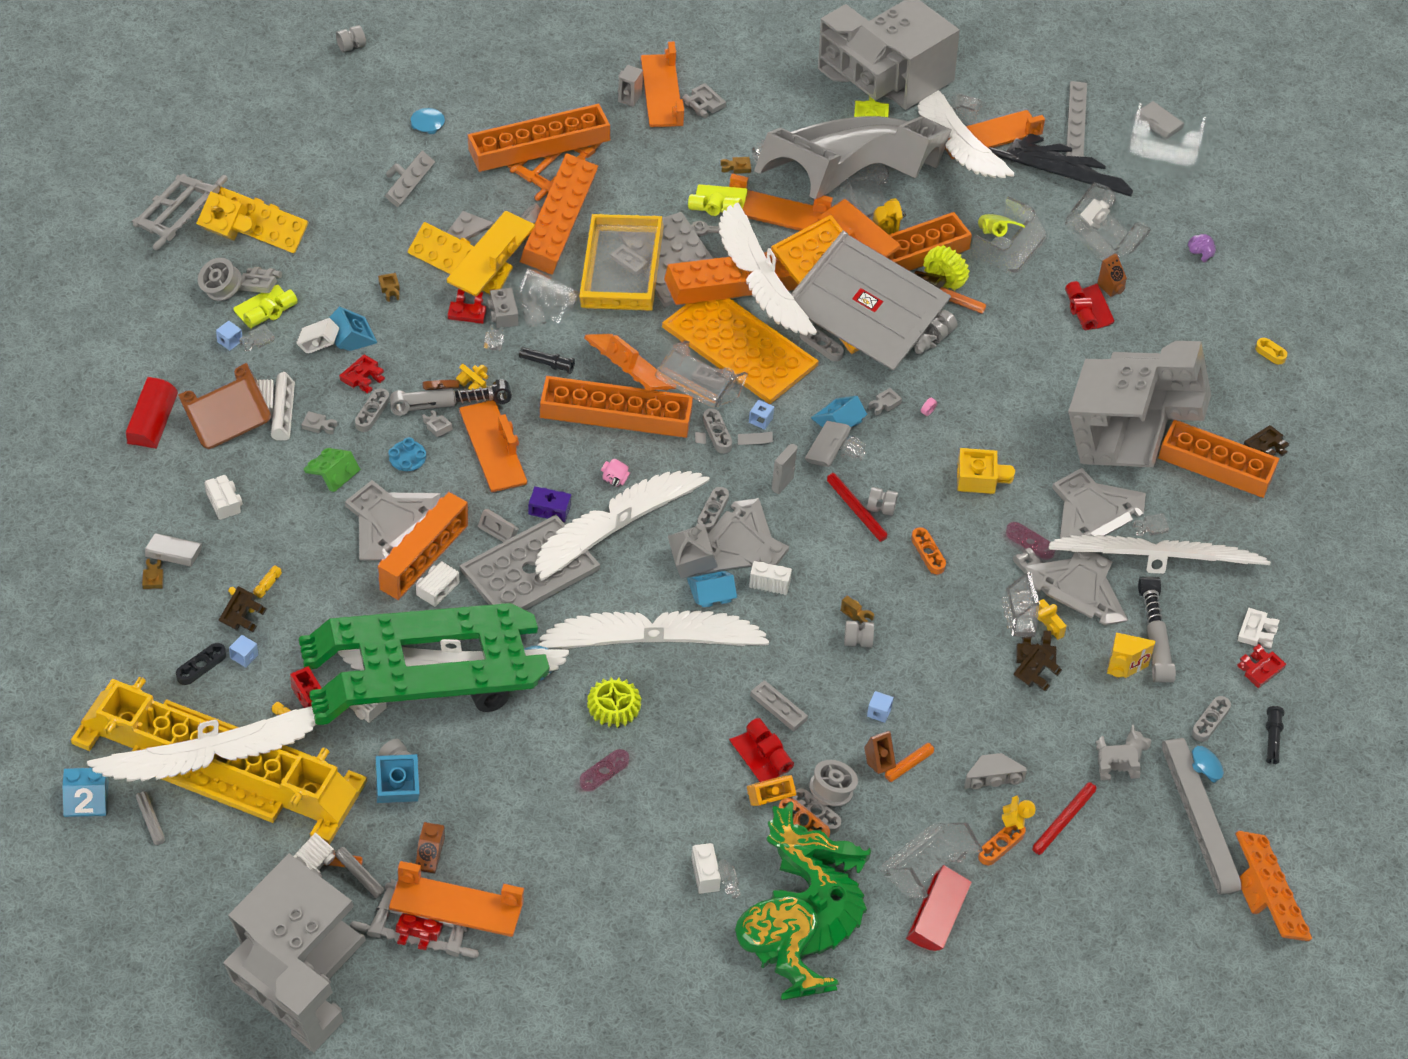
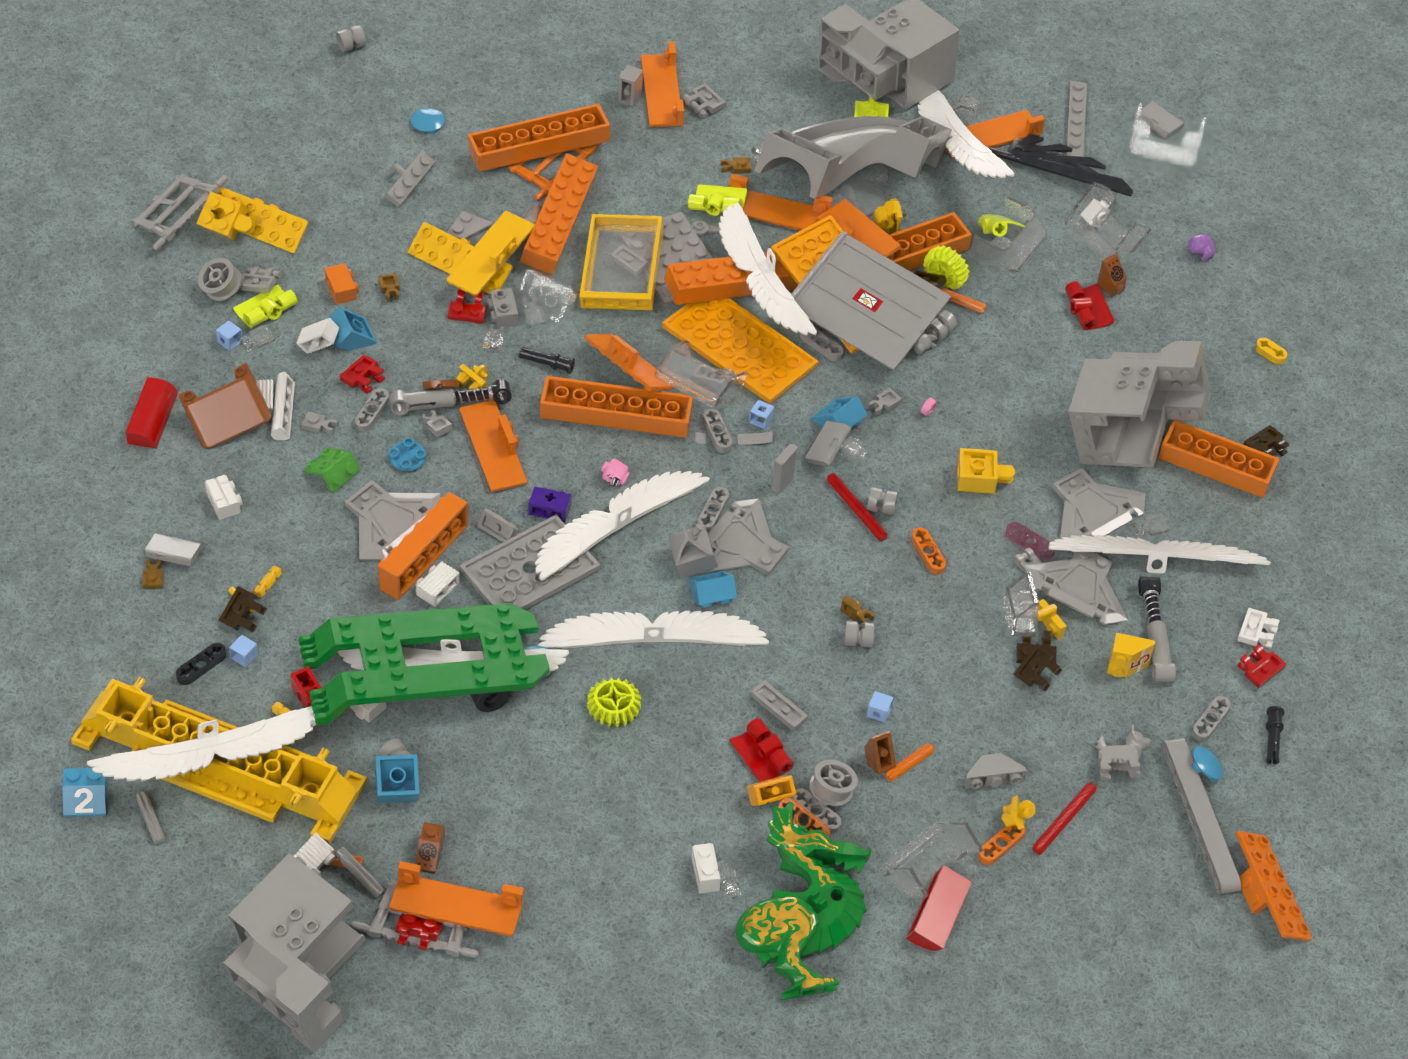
clear pink beam [580,749,629,791] -> none
white brick [749,561,792,595] -> none
none -> orange brick [324,263,359,305]

